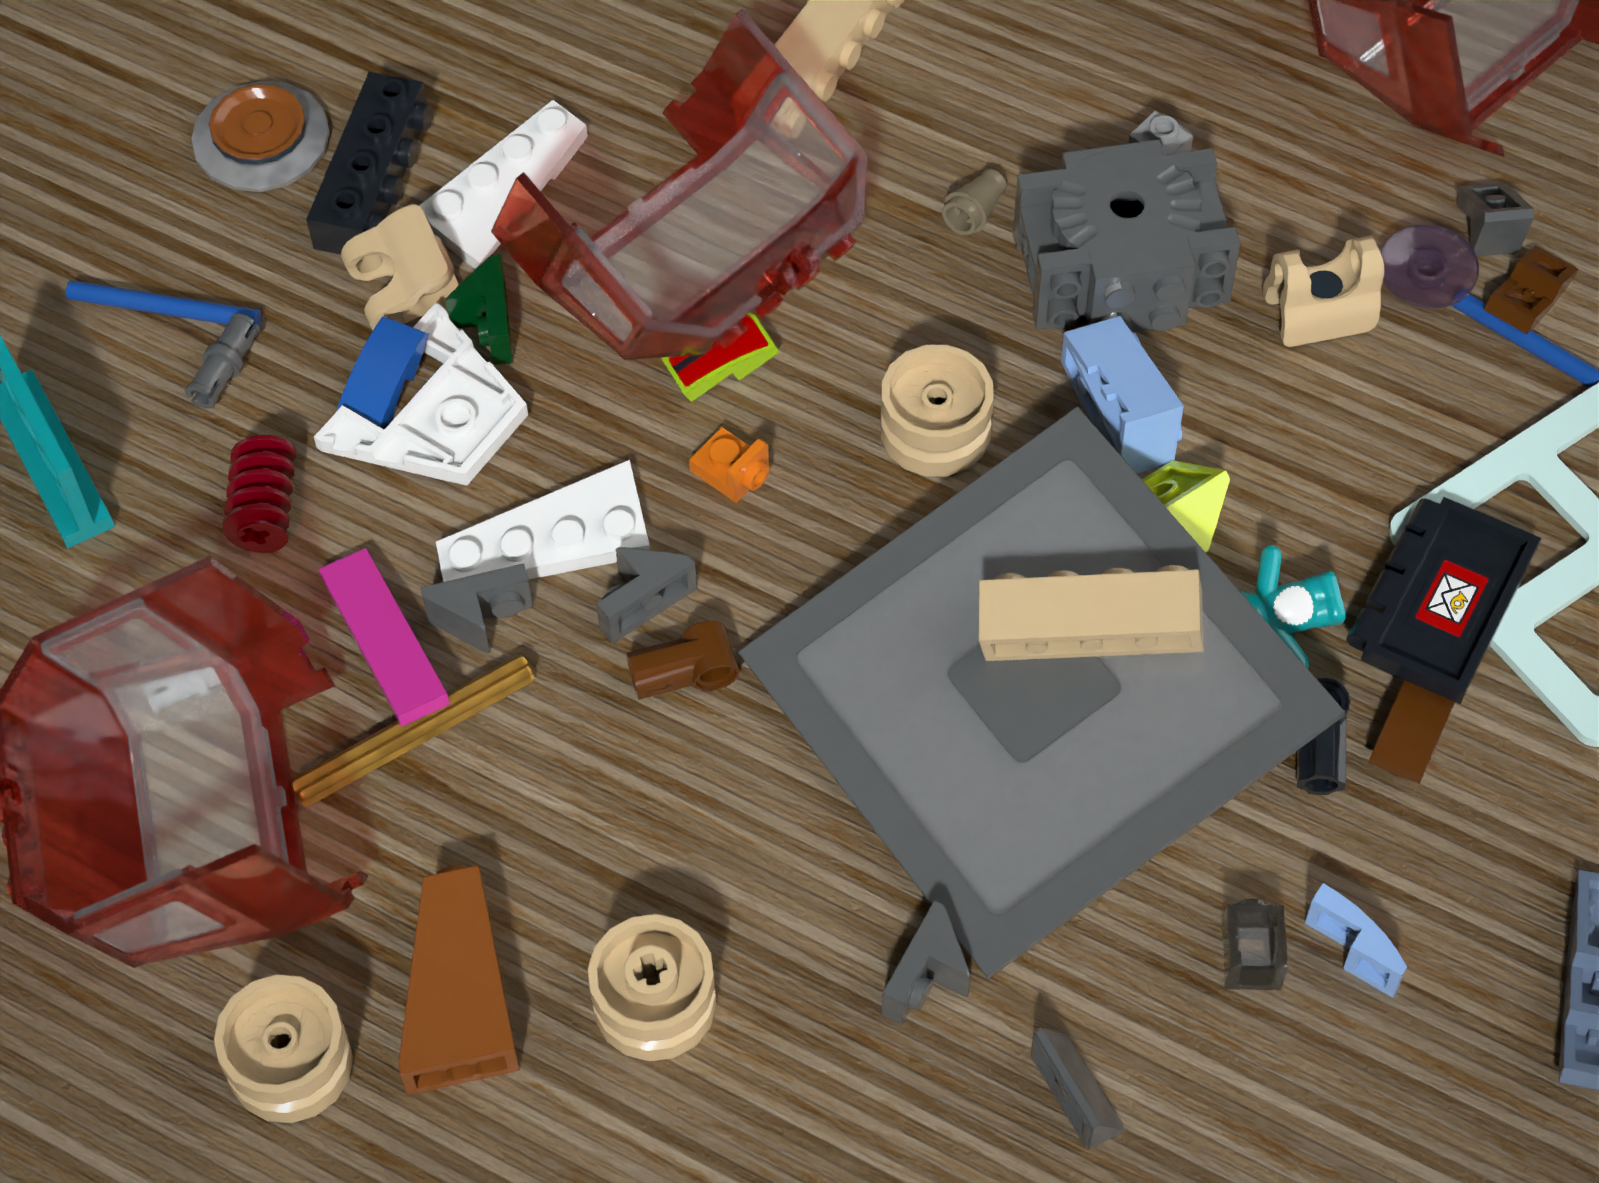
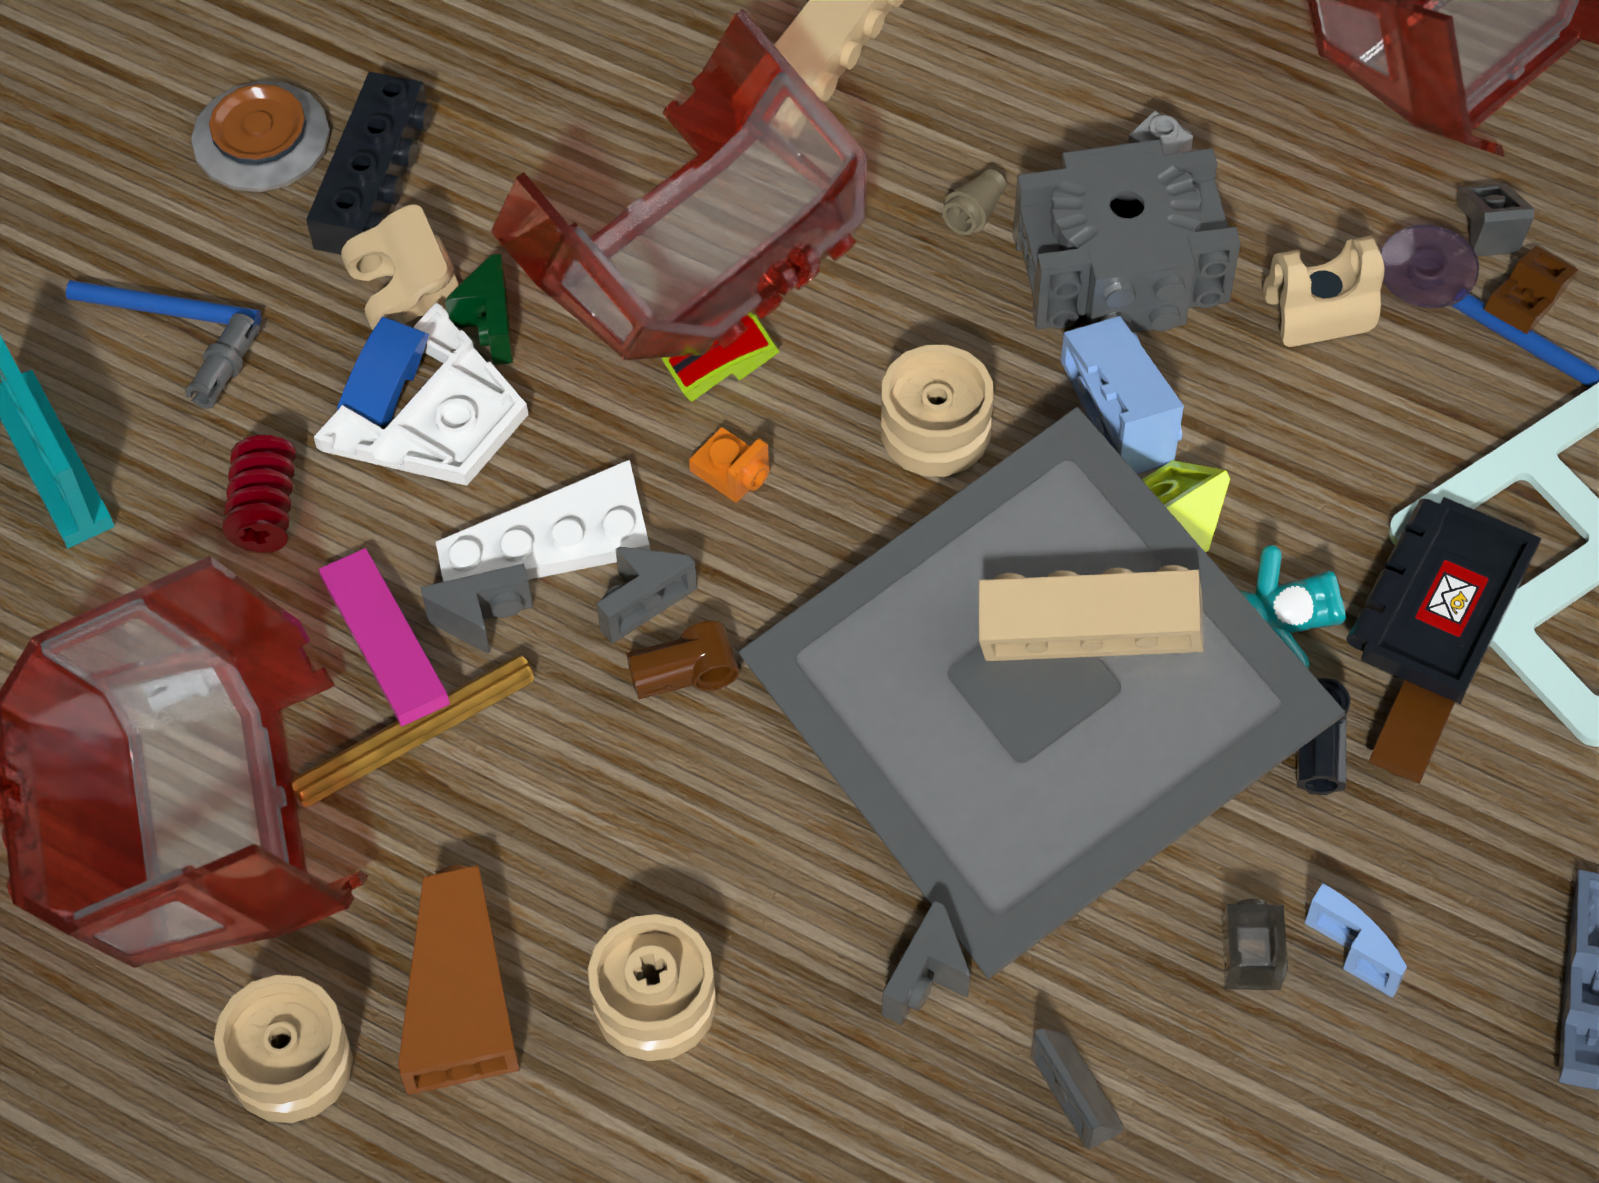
white wing [420,100,587,269] -> none

